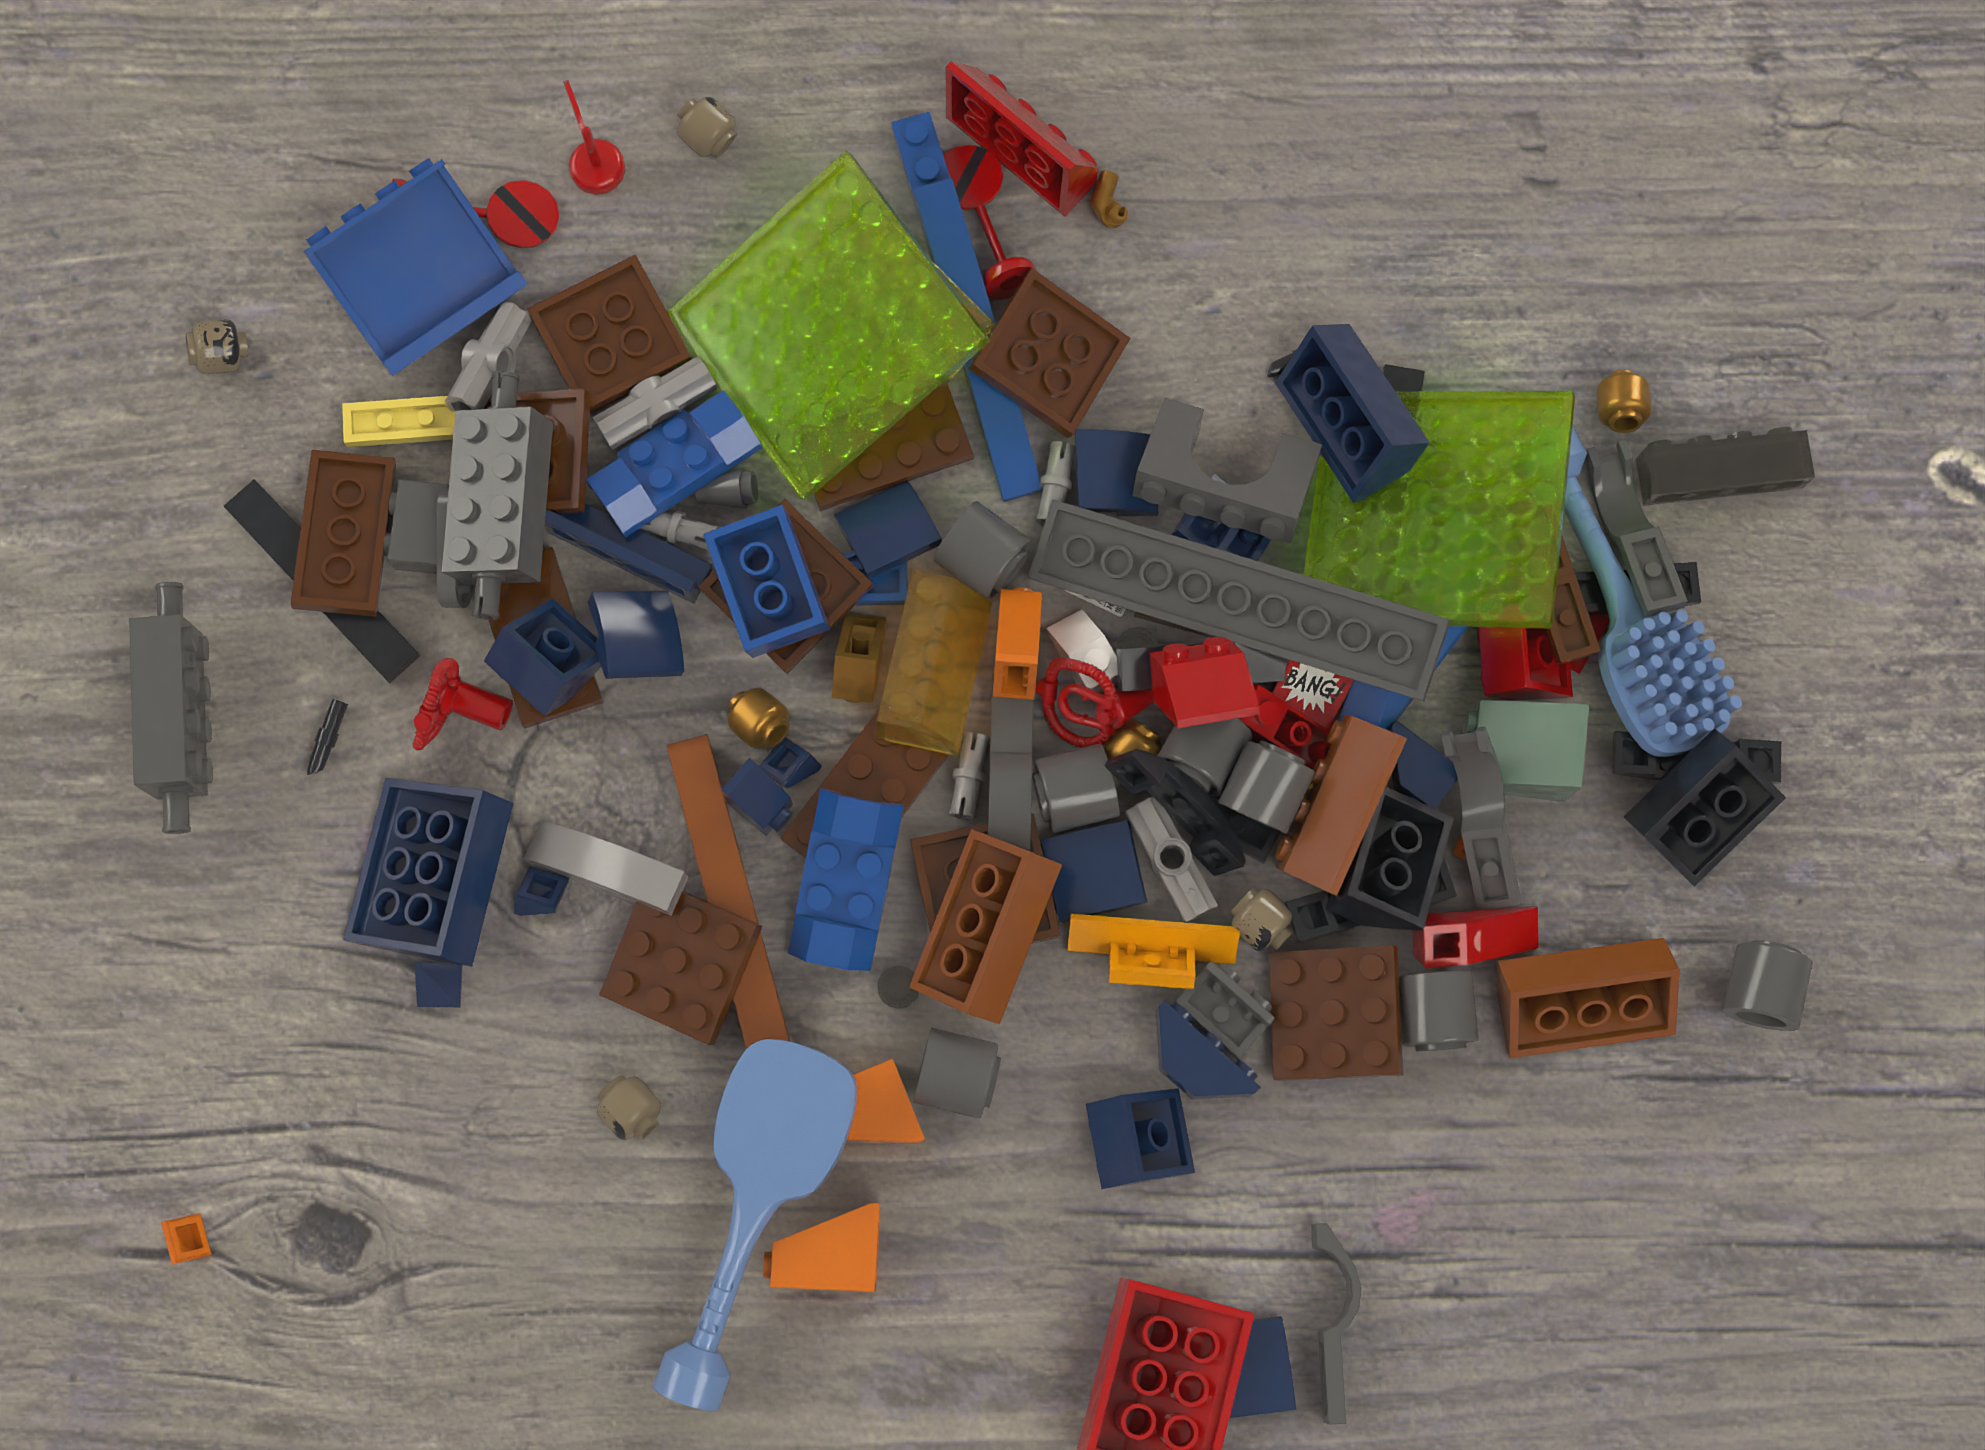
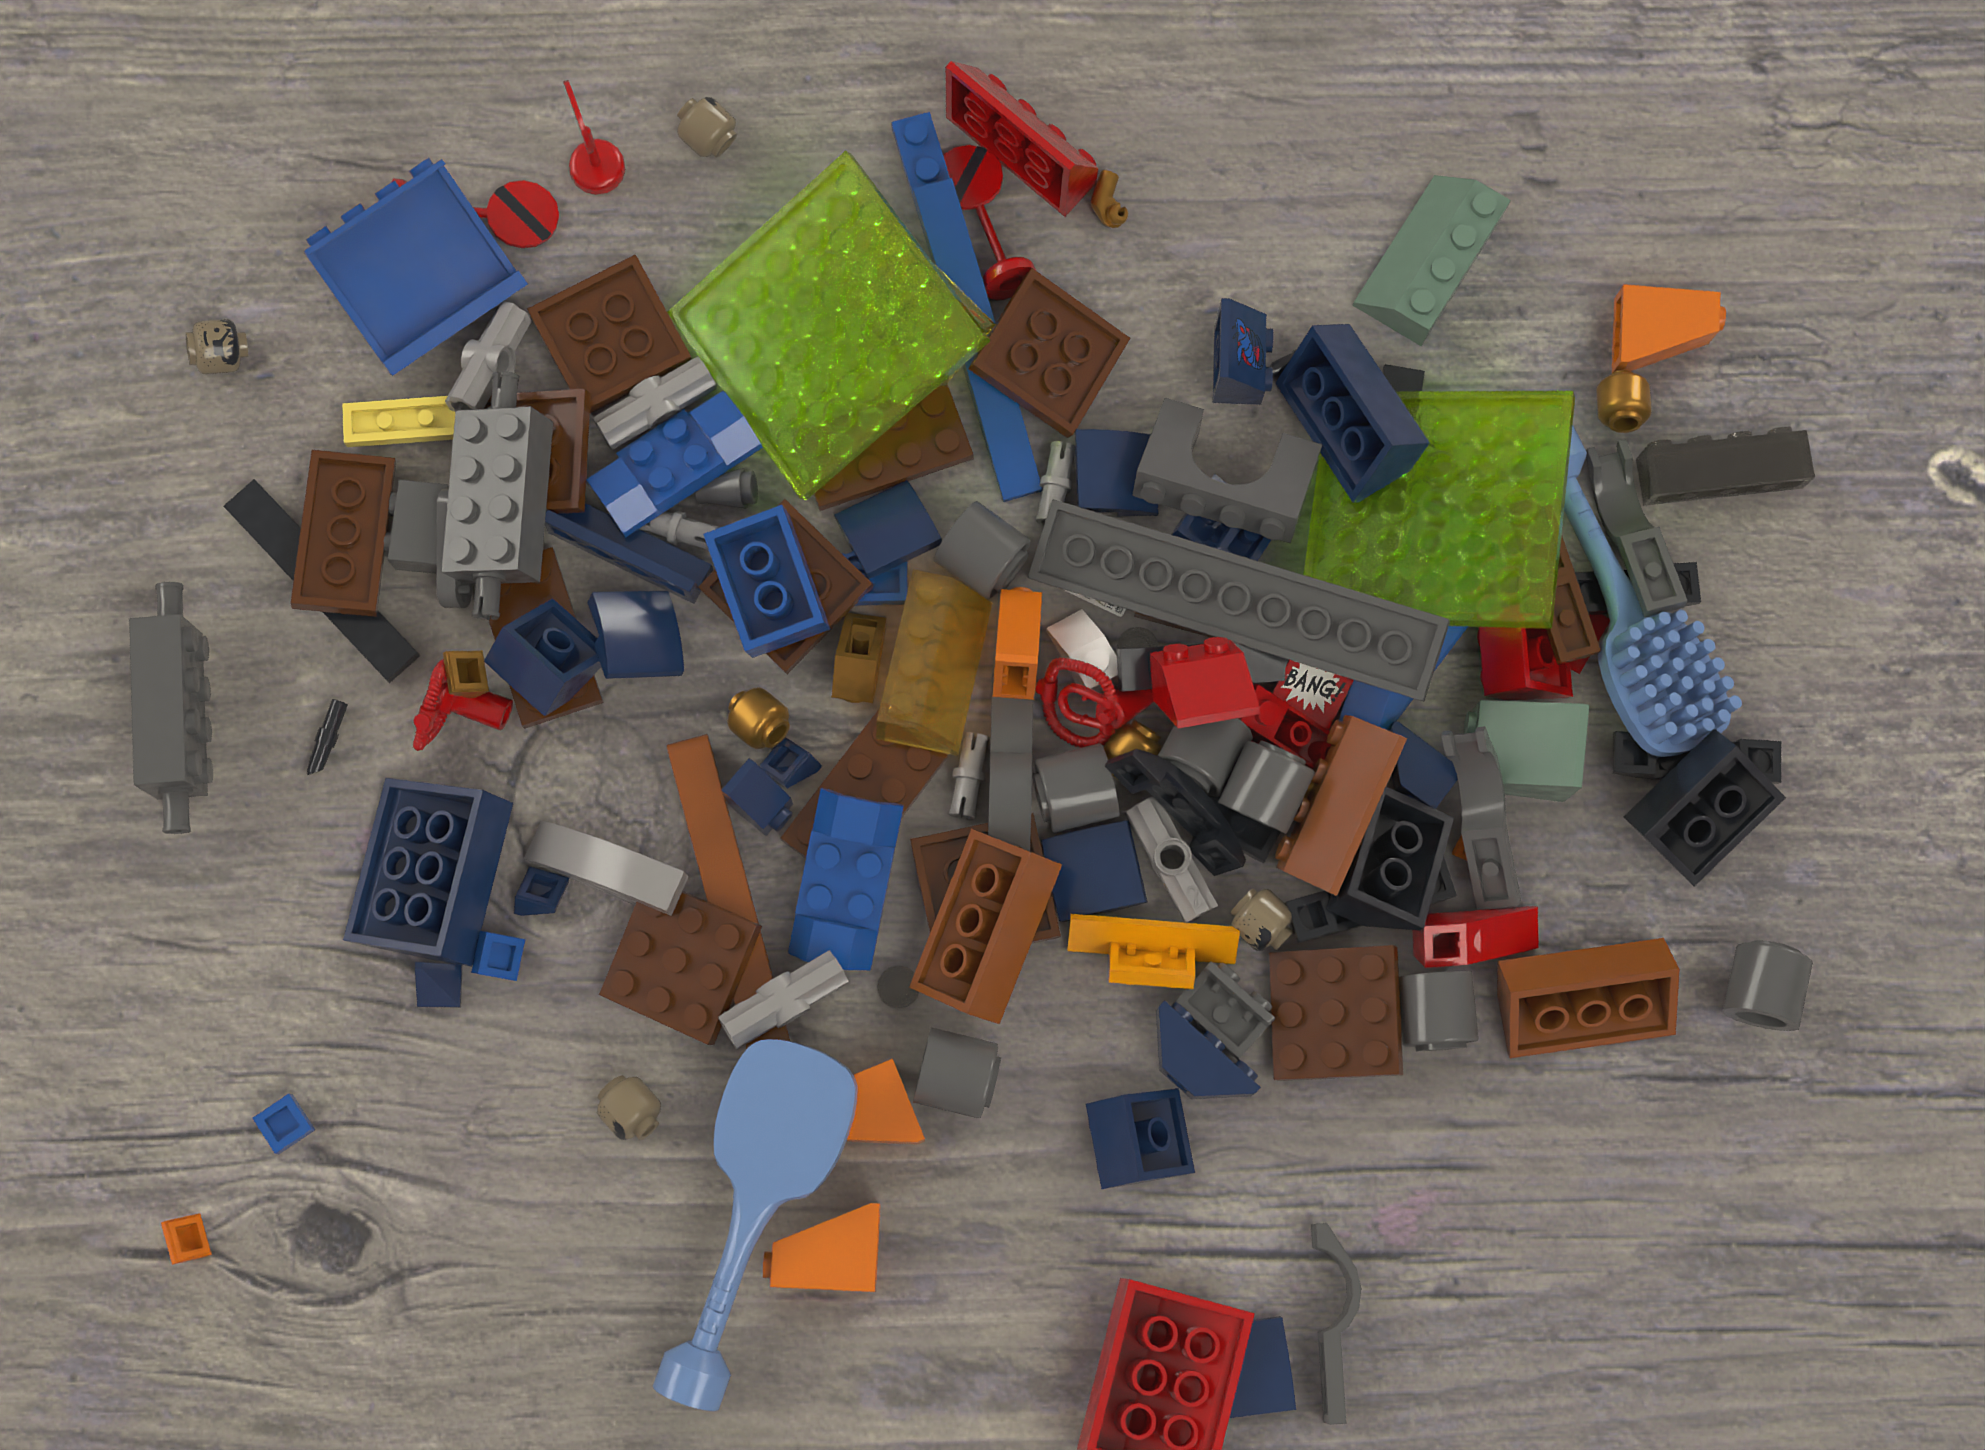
none -> blue plate [253,1093,315,1154]
none -> pearl gold slope [443,650,489,698]
none -> blue plate [471,931,525,981]
none -> light grey piece [718,950,848,1049]
none -> dark blue slope [1213,298,1273,405]
none -> sand green slope [1352,175,1511,346]
none -> orange slope [1612,284,1726,373]

